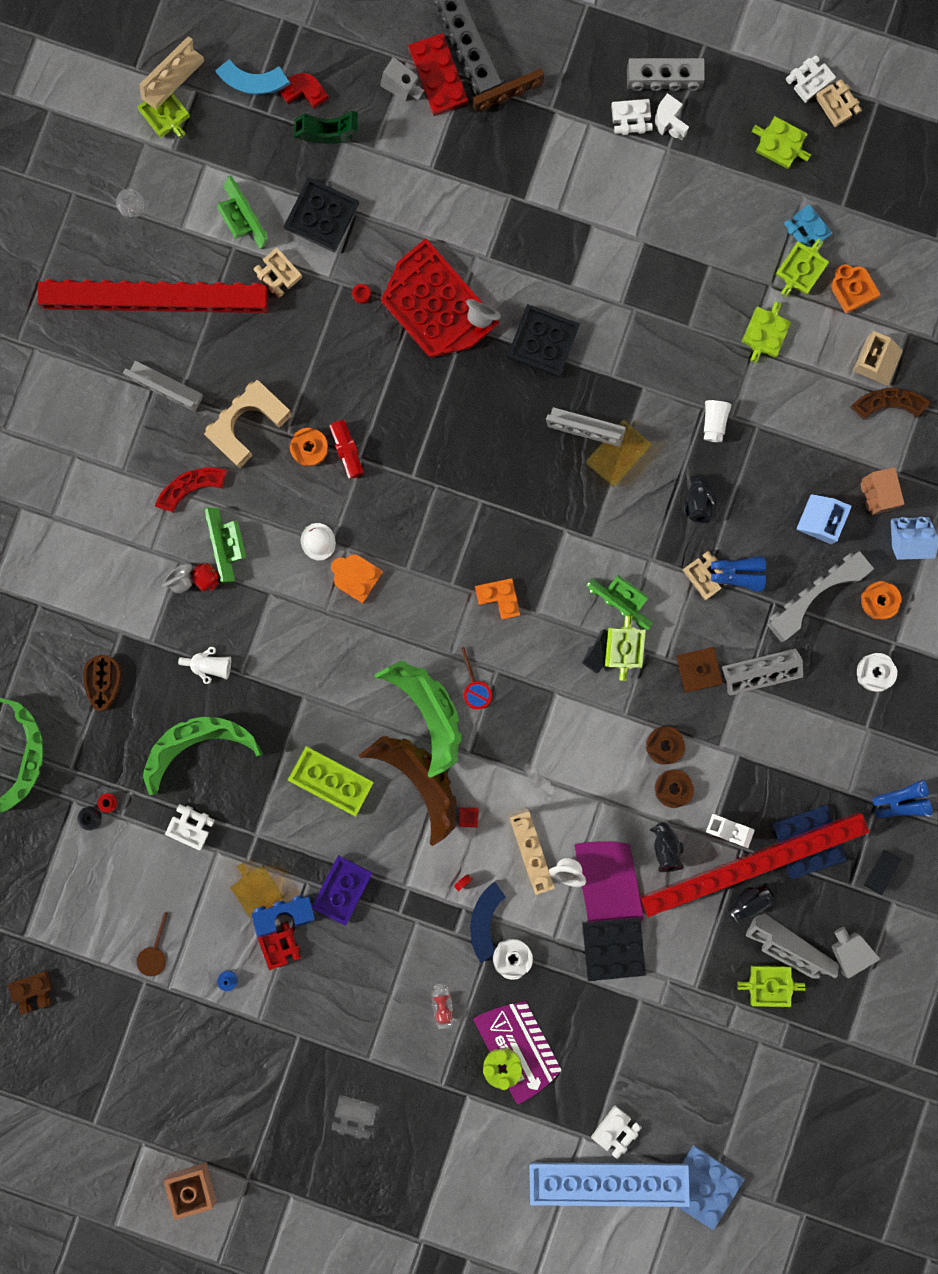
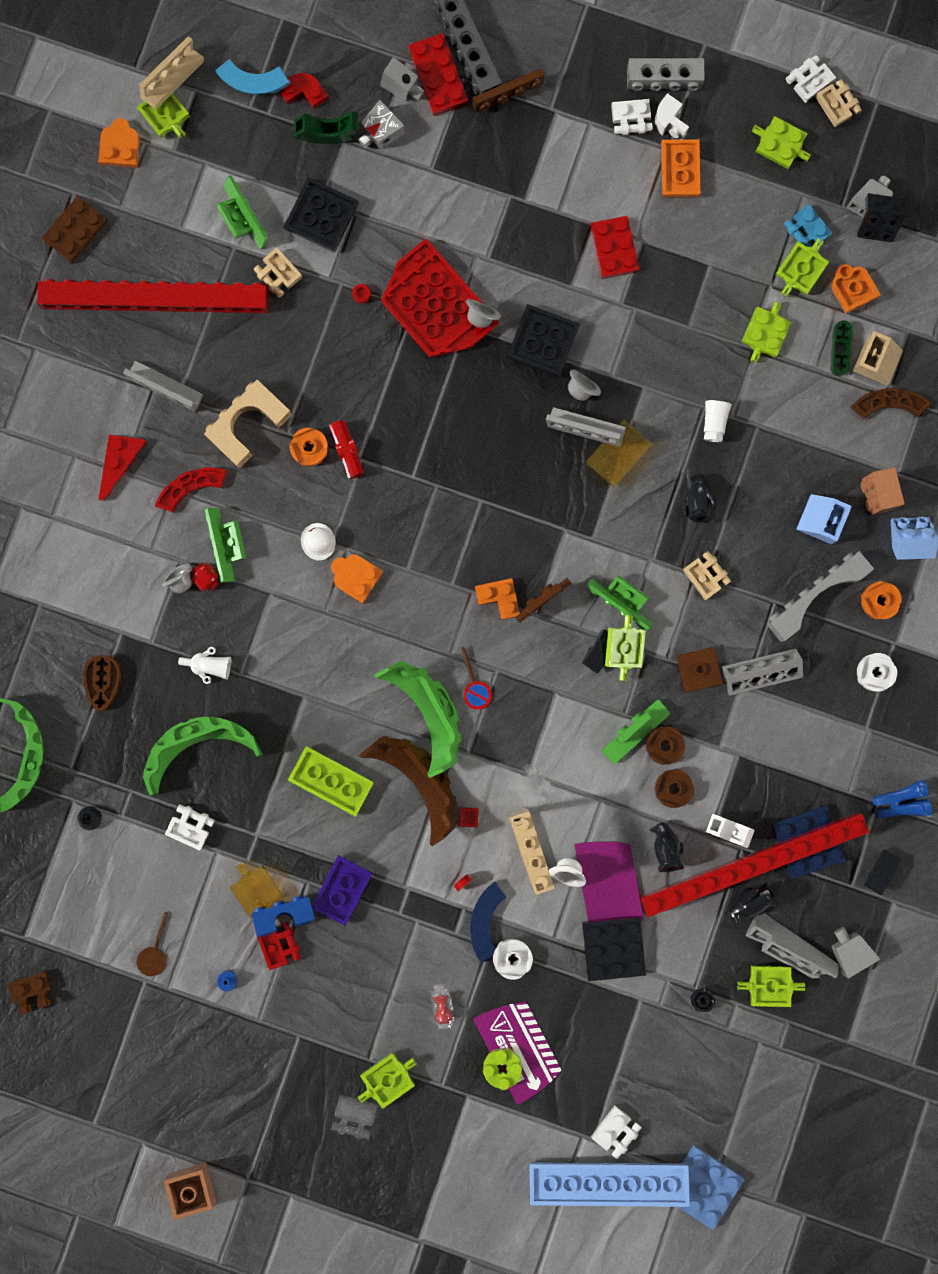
red plate [97,793,117,813] -> none
clear helmet [116,188,145,219] -> none
blue piece [711,556,766,593] -> none
none -> reddish brown plate [41,195,108,263]
none -> orange plate [98,118,140,168]
none -> red wing [98,434,147,501]
none -> light grey torso [358,100,405,149]
none -> lime plate [358,1052,417,1109]
none -> reddish brown plate [515,578,572,623]
none -> light grey hat [568,370,601,401]
none -> red plate [590,215,639,279]
none -> bright green bracket [602,700,670,764]
none -> orange plate [661,139,701,197]
none -> black plate [691,988,715,1012]
none -> dark green beam [830,320,852,376]
none -> light grey torso [846,176,893,218]
none -> black bracket [857,193,906,242]

